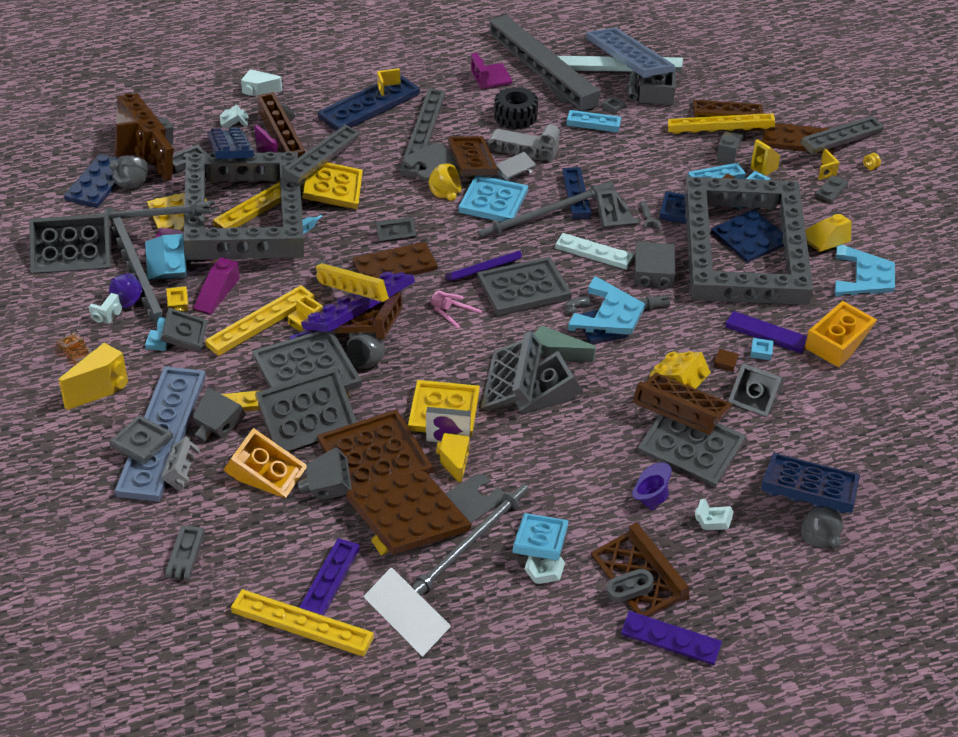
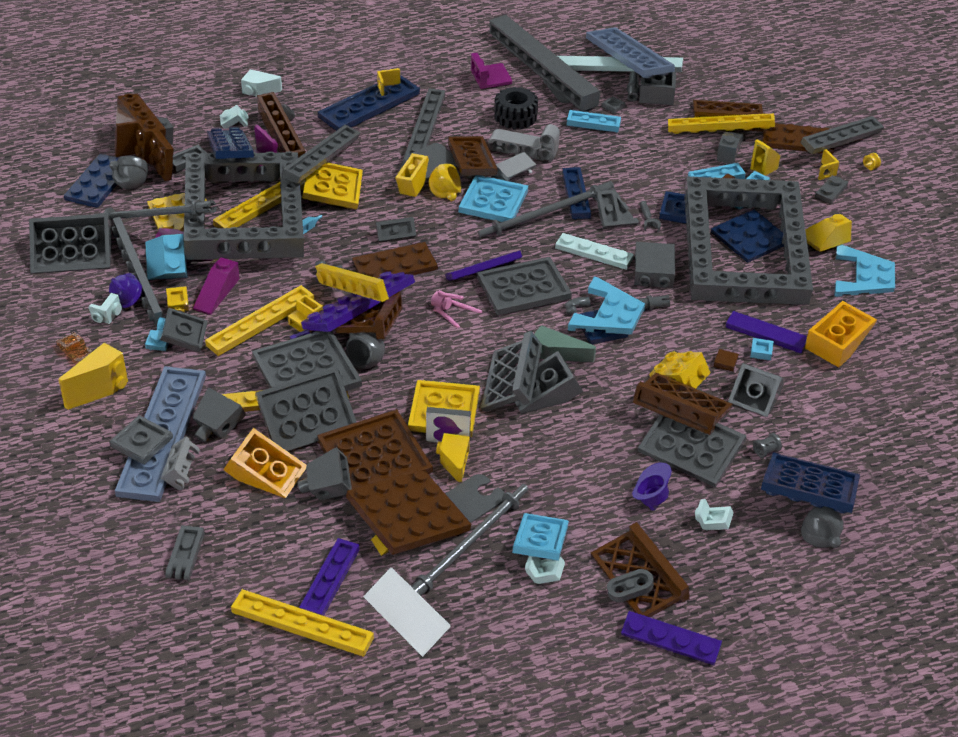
none -> yellow slope [395,153,429,197]
none -> dark grey bush [753,433,782,459]

